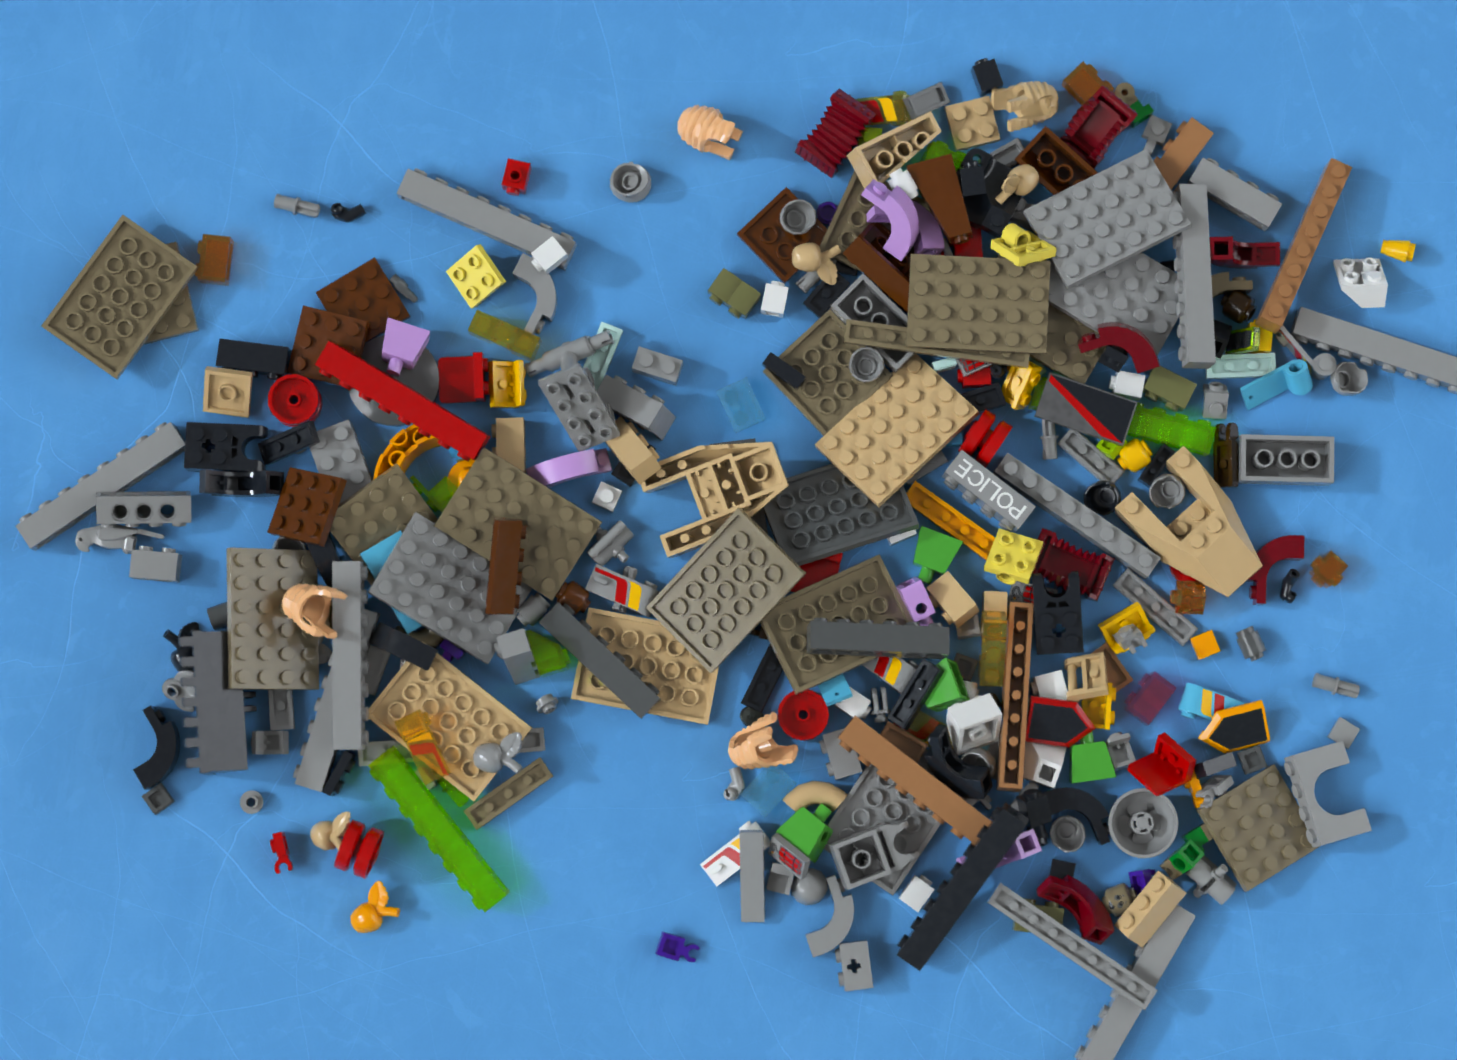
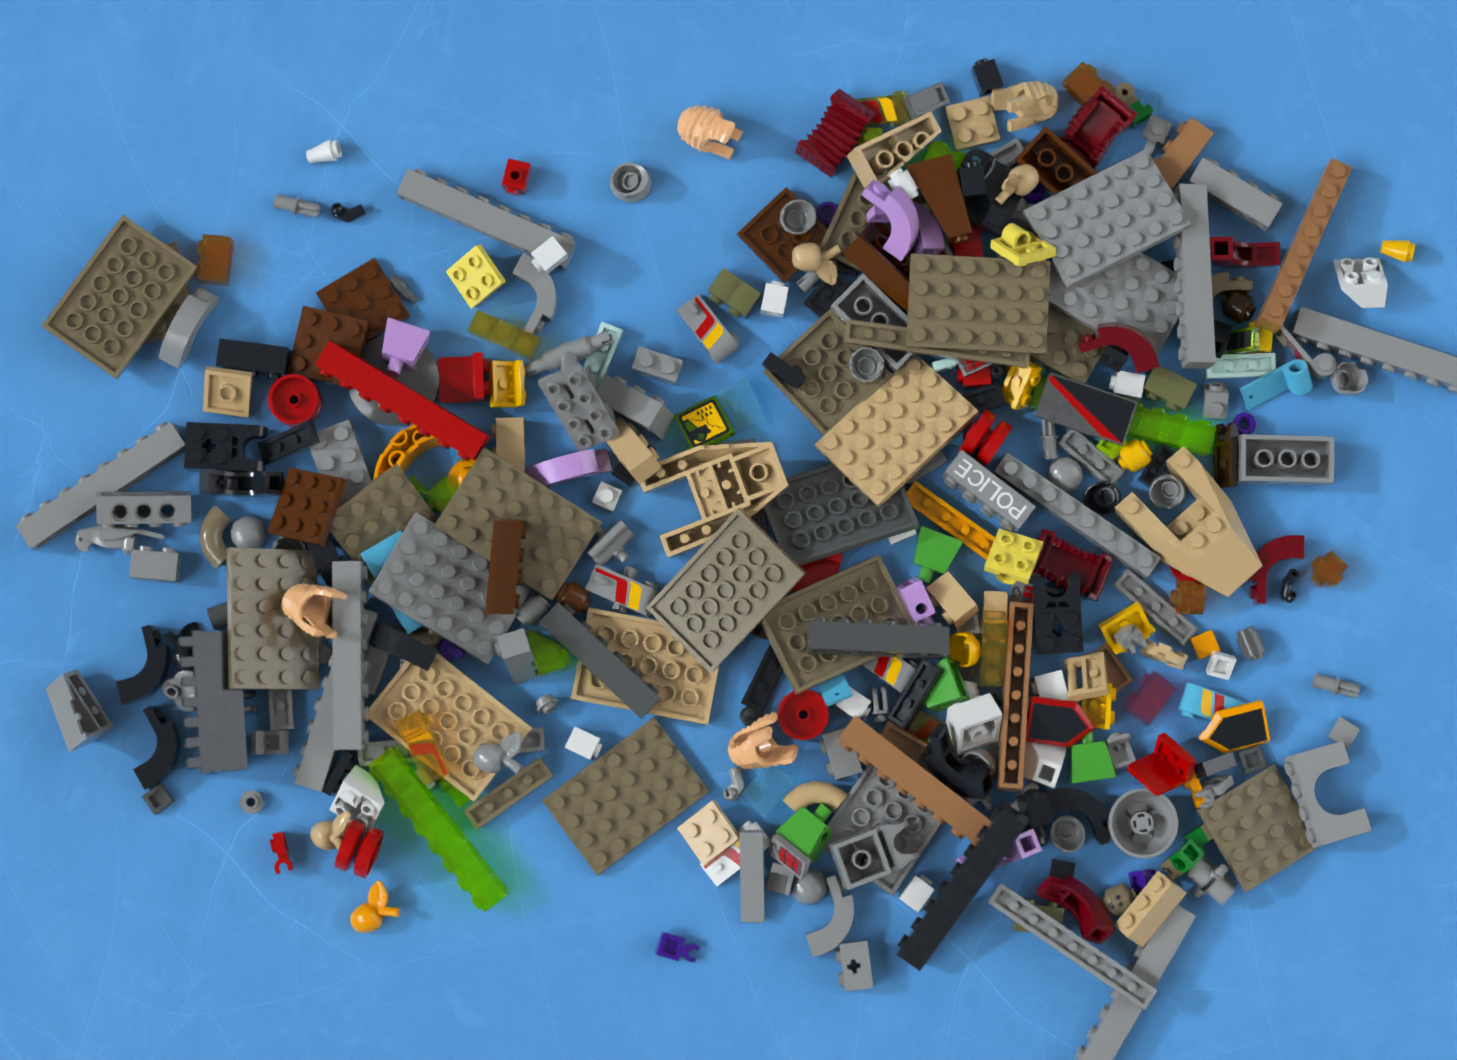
none -> light grey wedge [45,669,114,752]
none -> black arch [116,625,170,705]
none -> light grey arch [159,287,219,369]
none -> dark tan cylinder [199,505,232,570]
none -> light grey hair [230,516,267,549]
none -> white cone [306,139,342,164]
none -> white slope [329,765,385,833]
none -> dark tan plate [542,717,710,876]
none -> white brick [565,727,603,760]
none -> tile [674,395,735,448]
none -> light grey door [677,294,740,364]
none -> tan plate [677,800,740,866]
none -> yellow hair [949,632,981,667]
none -> dark purple plate [1023,182,1044,202]
none -> light grey hair [1048,456,1083,492]
none -> tan plate [1140,639,1188,669]
none -> white plate [1205,651,1237,680]
none -> dark purple plate [1233,413,1256,435]

